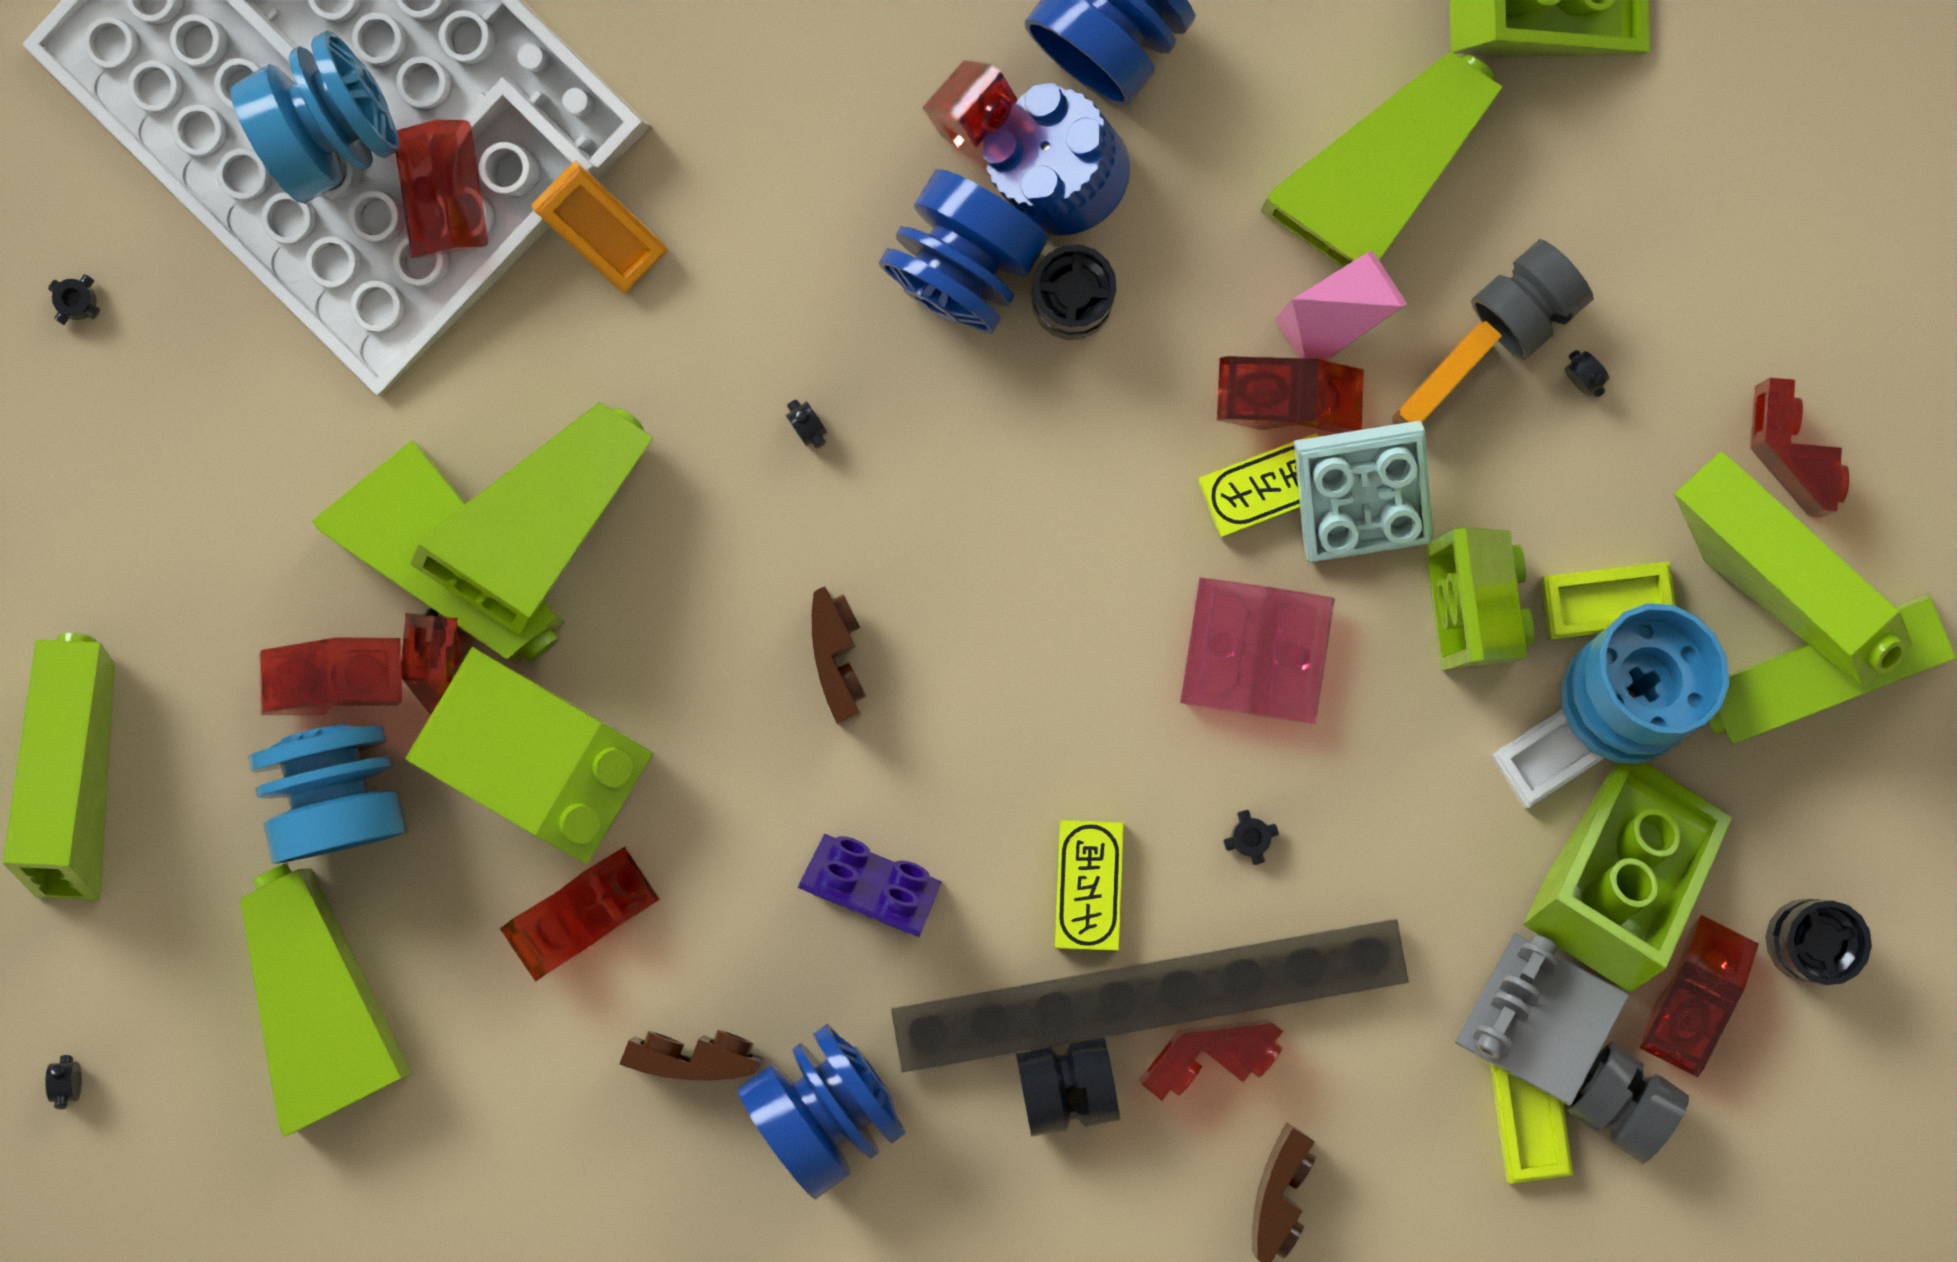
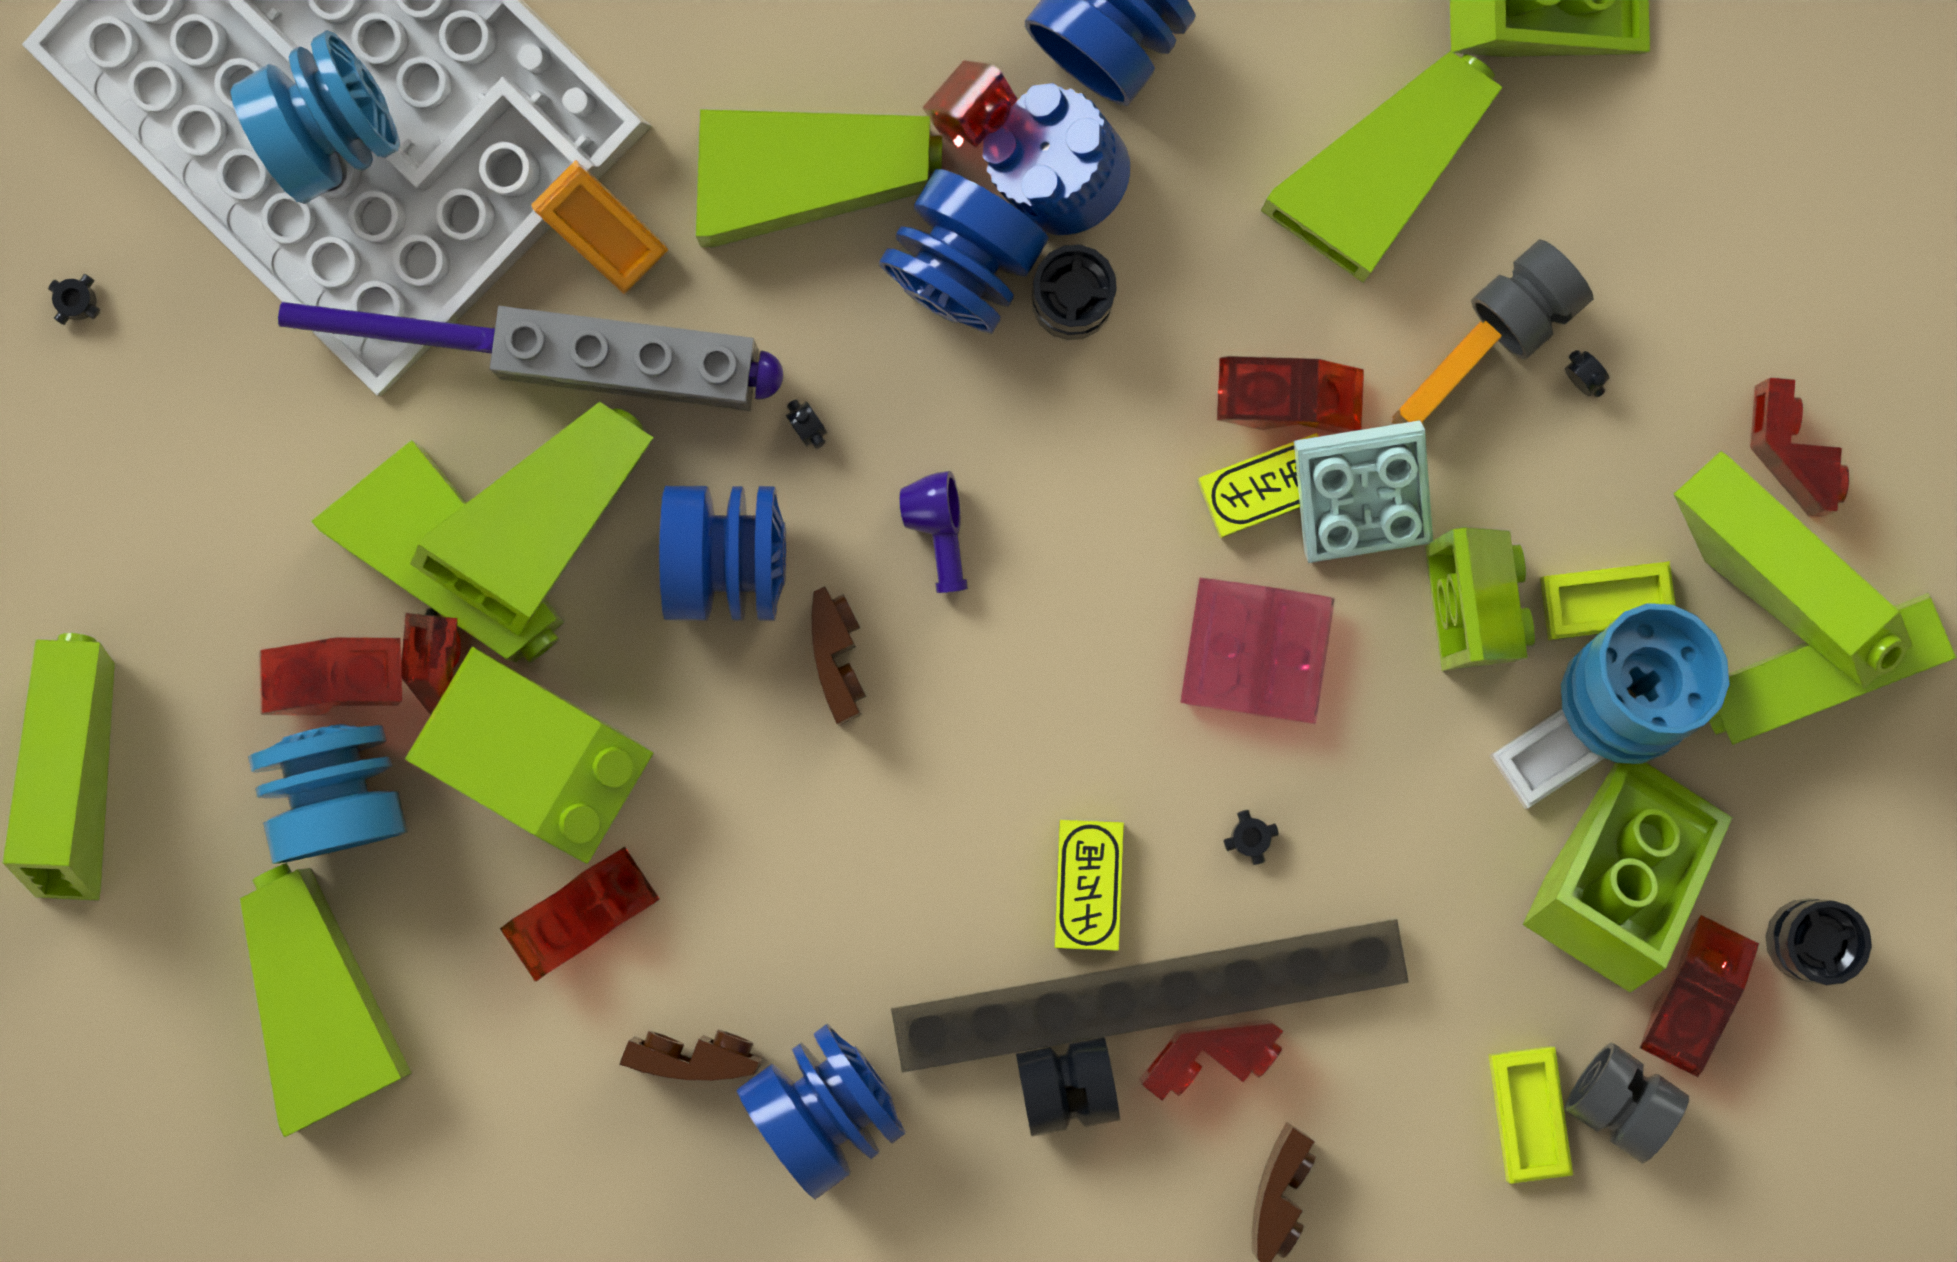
black piece [45,1055,82,1110] -> none
clear red slope [395,119,488,258] -> none
dark purple hinge [798,833,942,937] -> none
bright pink slope [1274,250,1407,372] -> none
light grey hinge [1455,933,1629,1106] -> none
none -> light grey piece [278,302,784,411]
none -> blue wheel [659,486,787,621]
none -> lime slope [696,109,943,247]
none -> dark purple bar [899,471,968,593]

